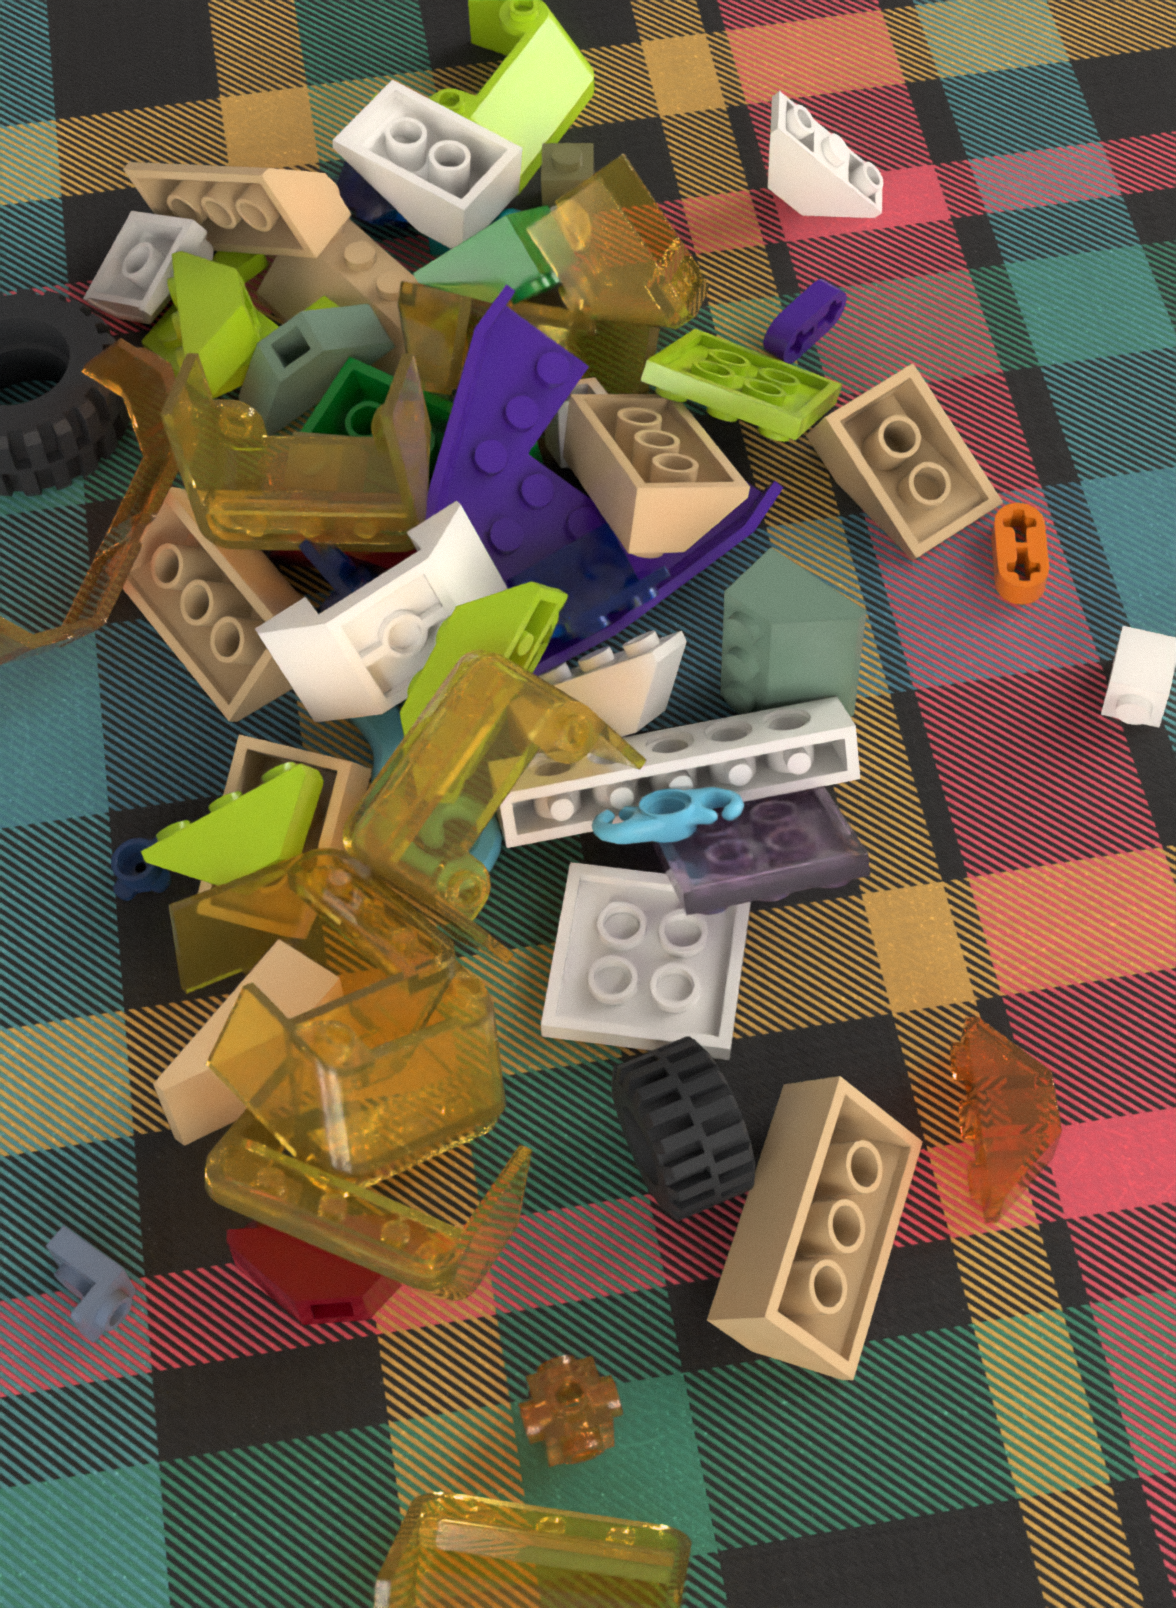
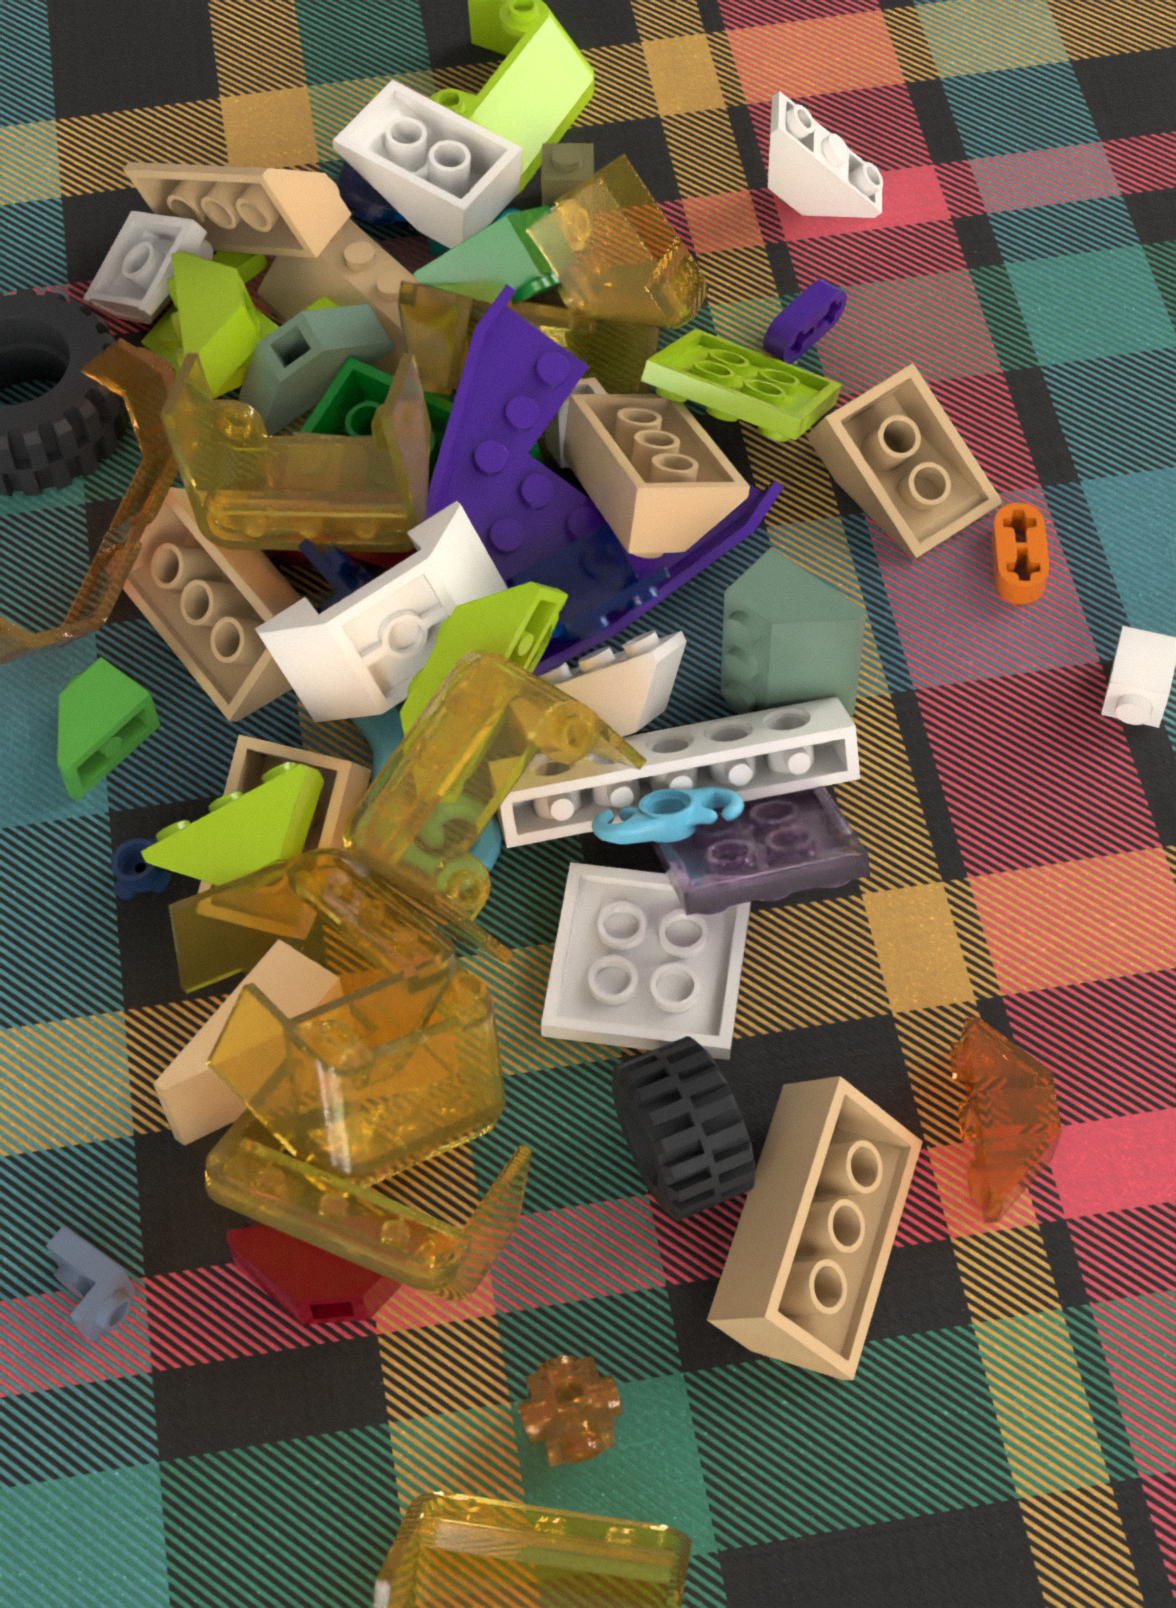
none -> bright green slope [57,657,160,802]

